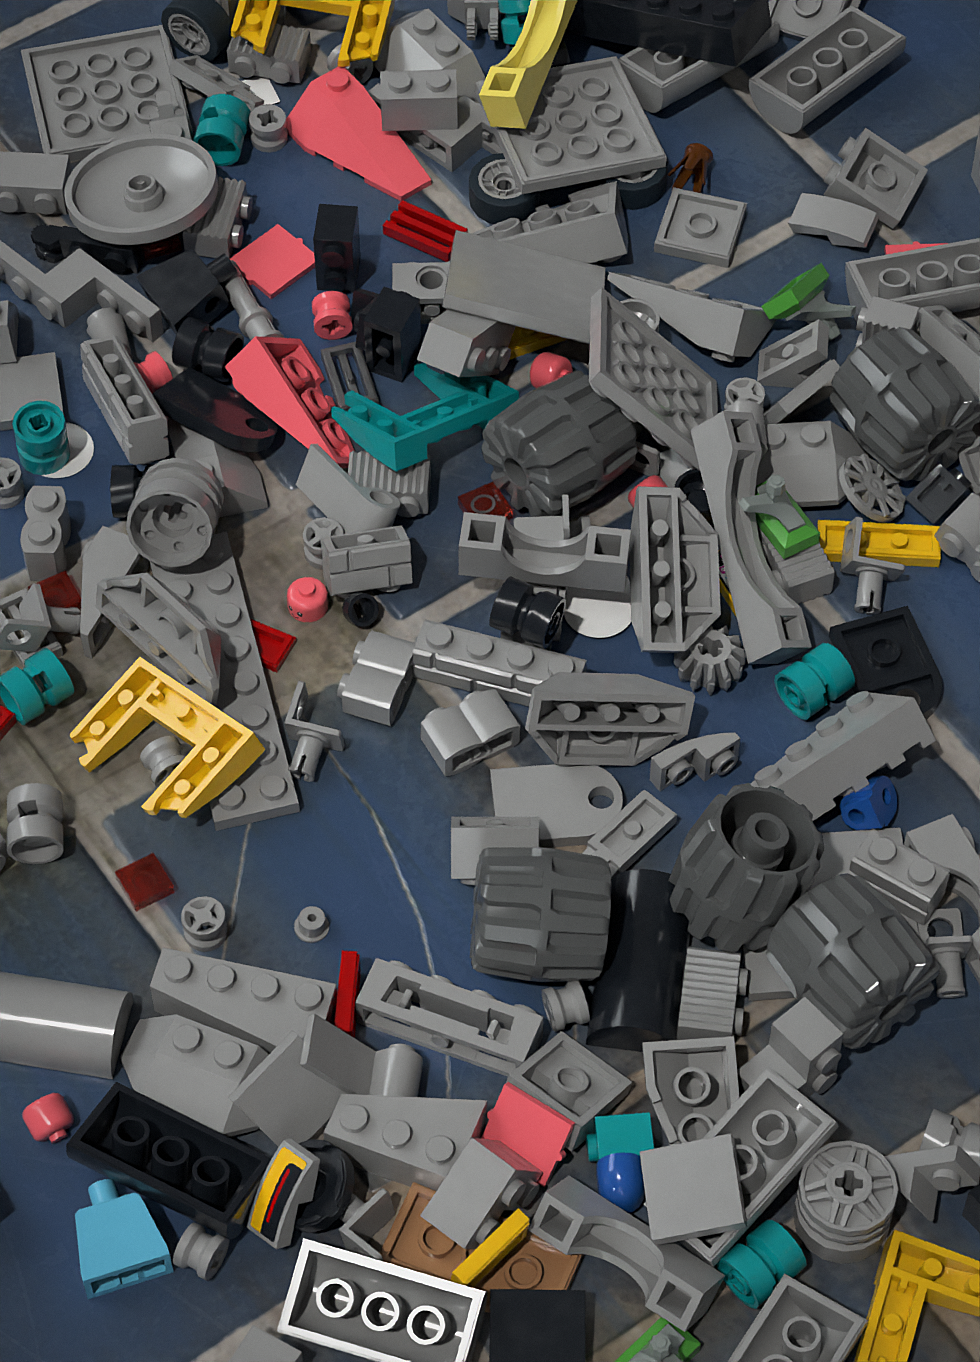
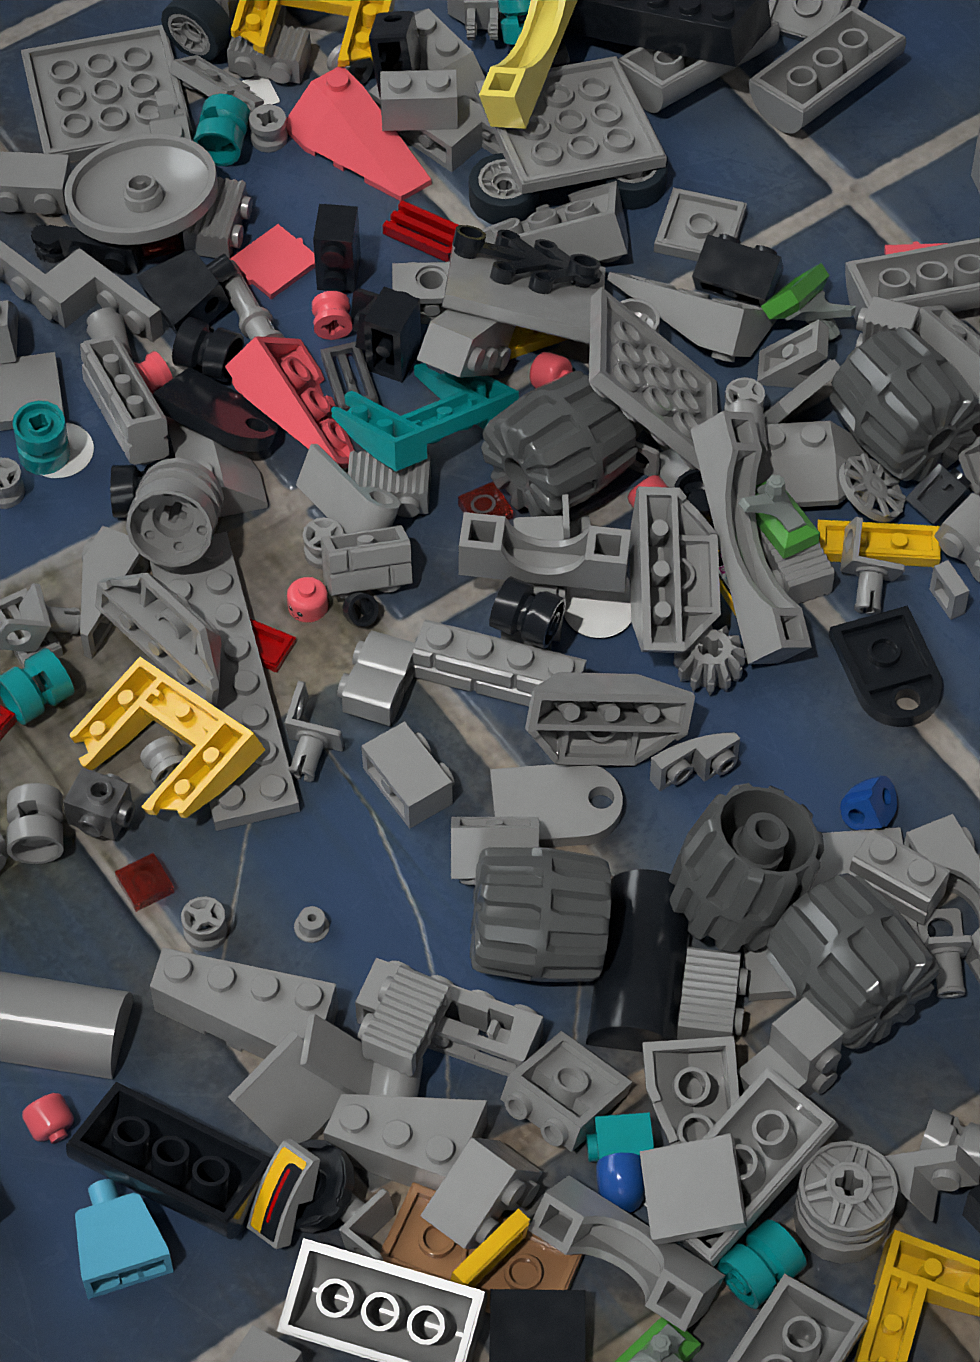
light grey brick [20,486,71,582] -> none
clear red tile [28,571,81,610] -> none
light grey wedge [120,1014,269,1137] -> none
light grey wheel [173,1222,229,1281] -> none
red tile [334,950,361,1038] -> none
light grey brick [421,689,520,776] -> none
coral piece [481,1082,575,1187] -> none
light grey wheel [541,981,590,1032] -> none
light grey hinge [582,790,677,879] -> none
reddish brown piece [668,143,713,193] -> none
light grey wedge [750,691,936,821] -> none
teal wheel [774,642,855,720] -> none
light grey slope [788,193,879,248] -> none
light grey plate [823,128,928,229] -> none
none -> flat silver brick [63,767,135,841]
none -> light grey brick [358,965,451,1077]
none -> light grey brick [362,721,455,829]
none -> black torso [369,11,421,99]
none -> black plant [452,225,602,294]
none -> black brick [692,234,784,307]
none -> light grey tile [929,560,970,620]

